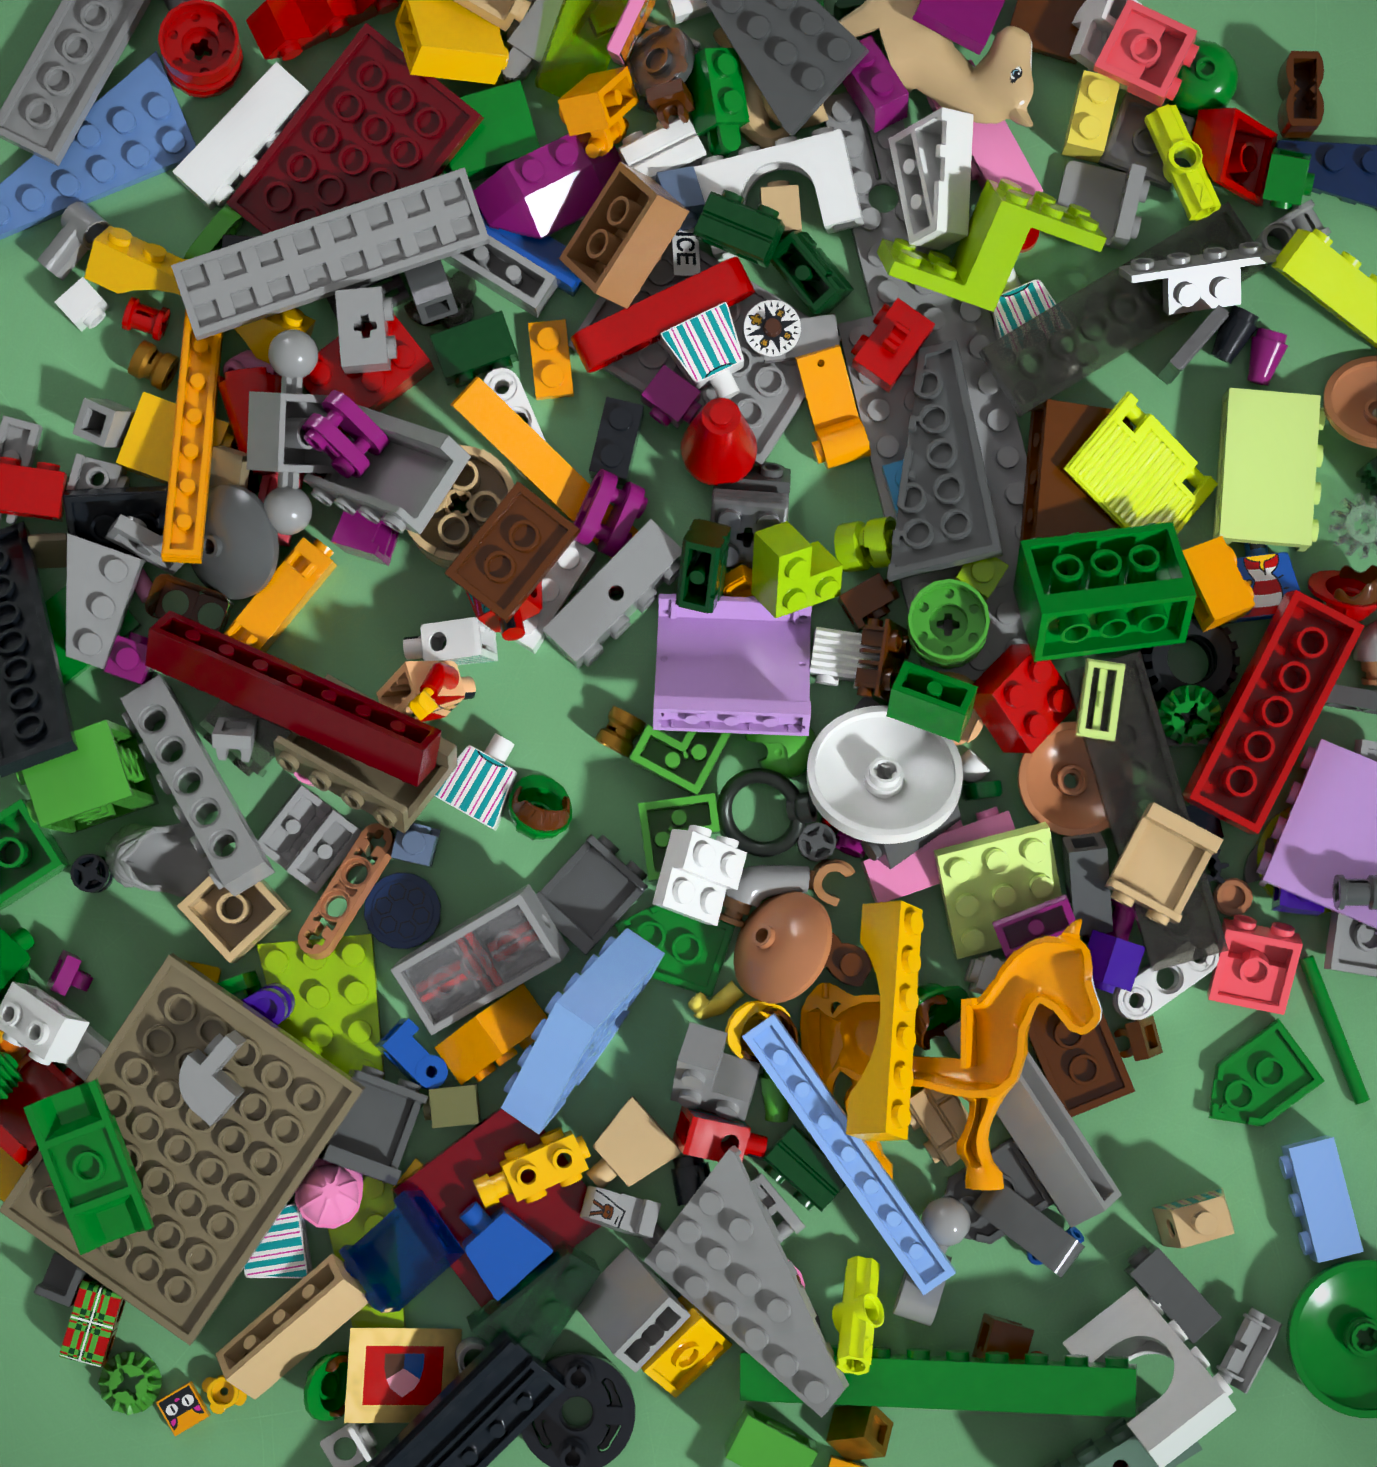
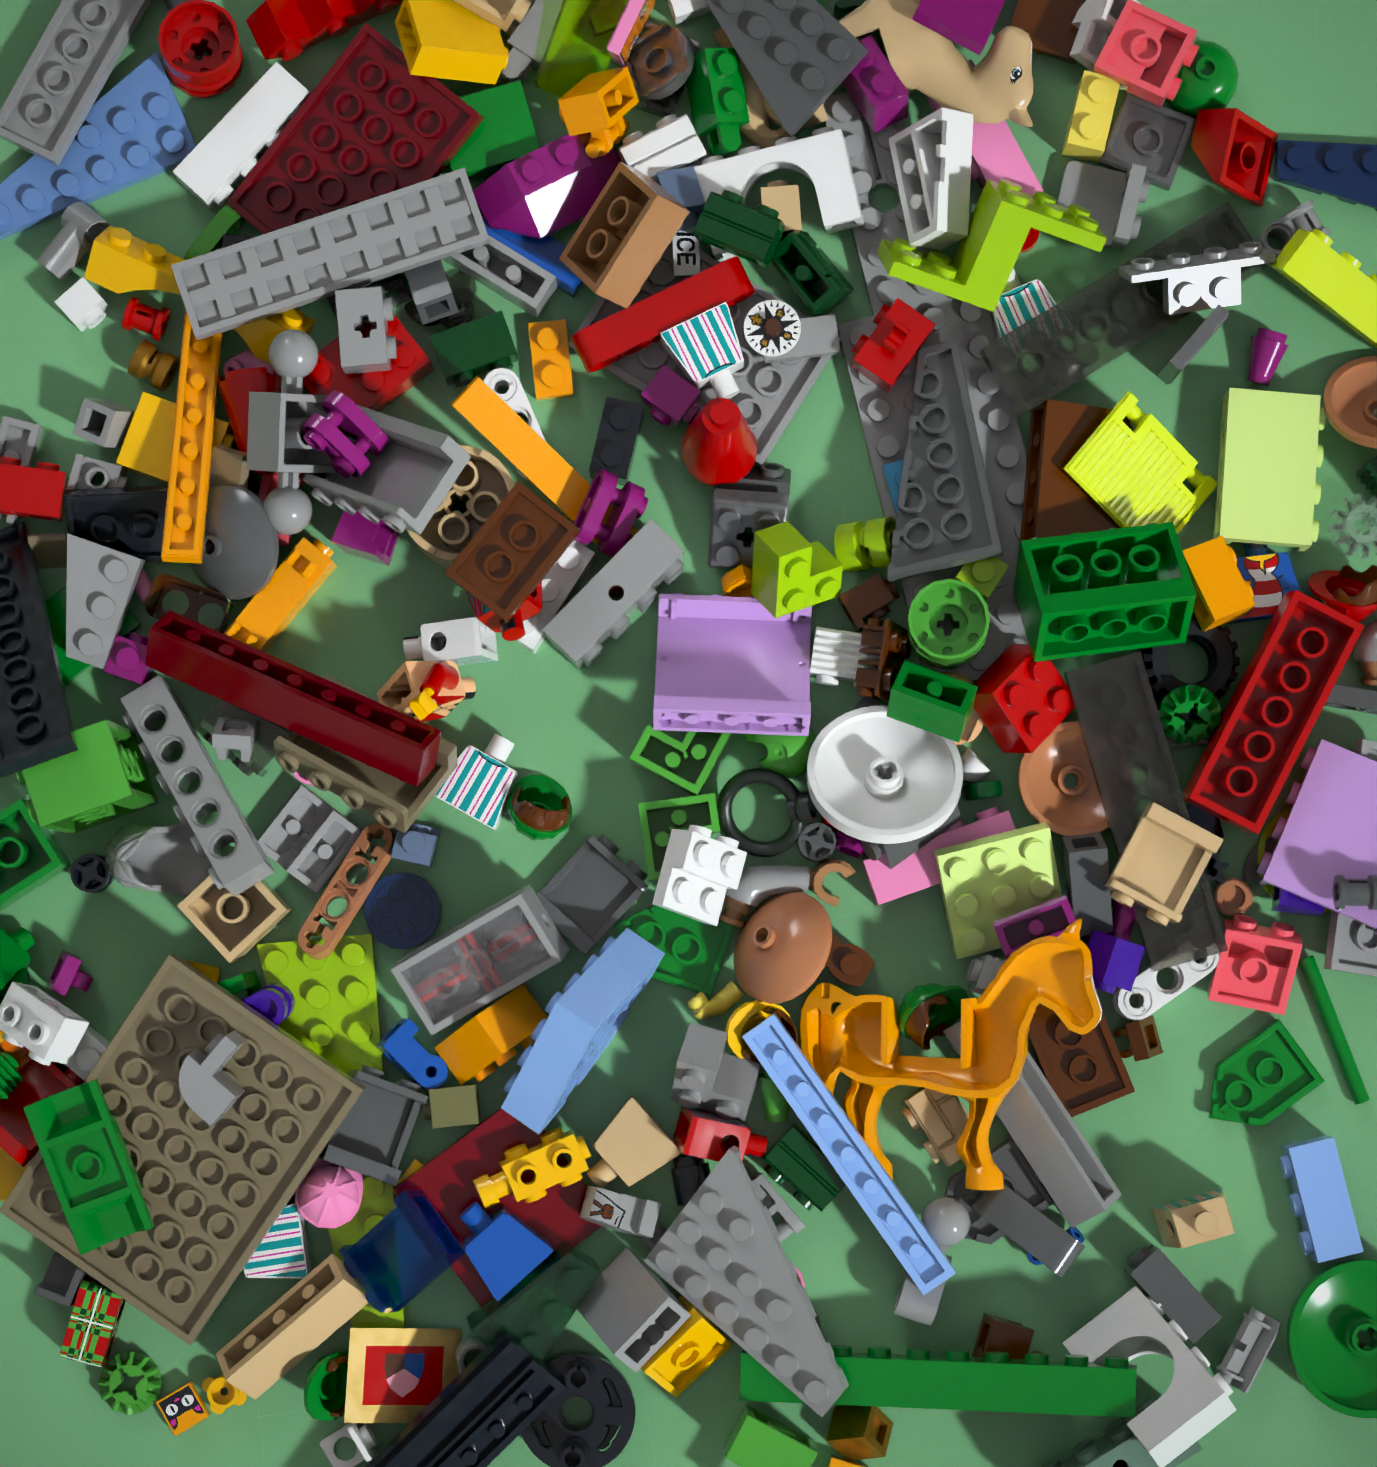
light grey plate [105,514,183,575] -> none
pearl gold wheel [595,706,646,757] -> none
reddish brown tile [645,78,695,129] -> none
dark green brick [675,519,731,614] -> none
light orange door [795,344,871,469] -> none
neon yellow piece [832,1256,884,1375] -> none
yellow arch [846,900,924,1142] -> none
yellowish green tile [1075,658,1125,742] -> none
neon yellow piece [1144,104,1221,221] -> none
black cone [1211,305,1259,364] -> none
green brick [1263,147,1315,209] -> none
reddish brown brick [1277,51,1324,138] -> none

